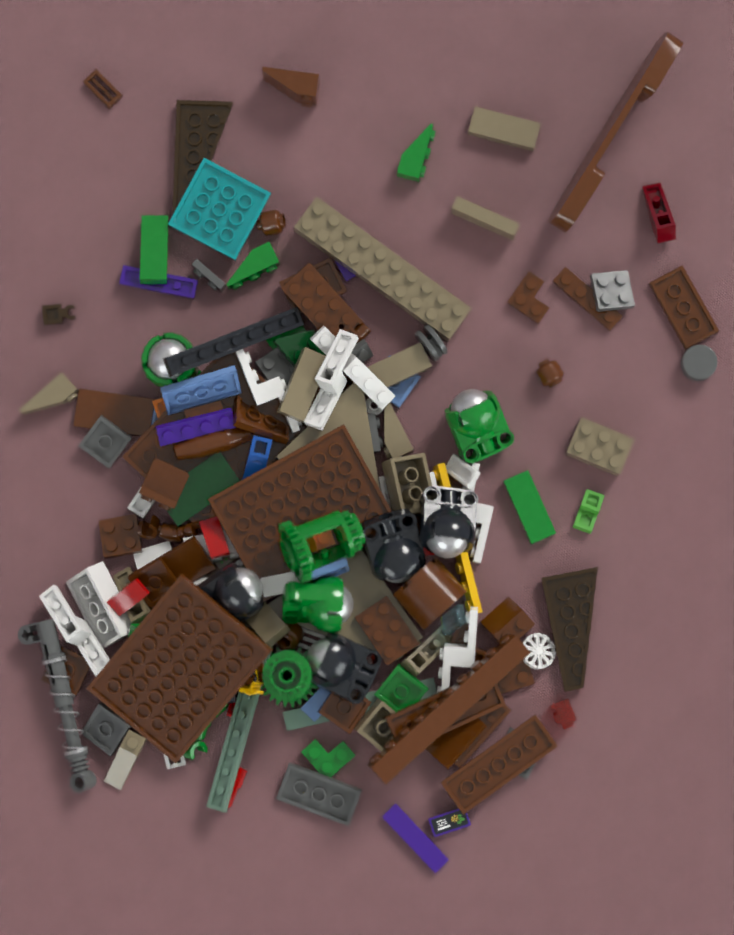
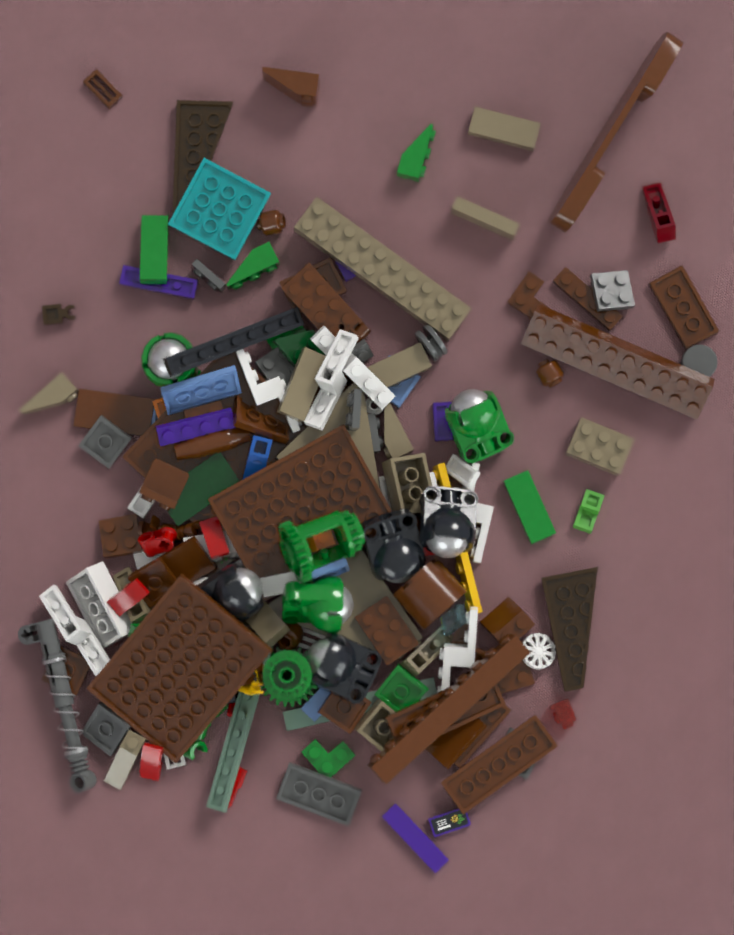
none -> red piece [138,527,177,557]
none -> red slope [140,743,164,781]
none -> dark grey plate [345,389,362,431]
none -> dark purple tile [433,402,454,441]
none -> reddish brown brick [521,304,715,420]

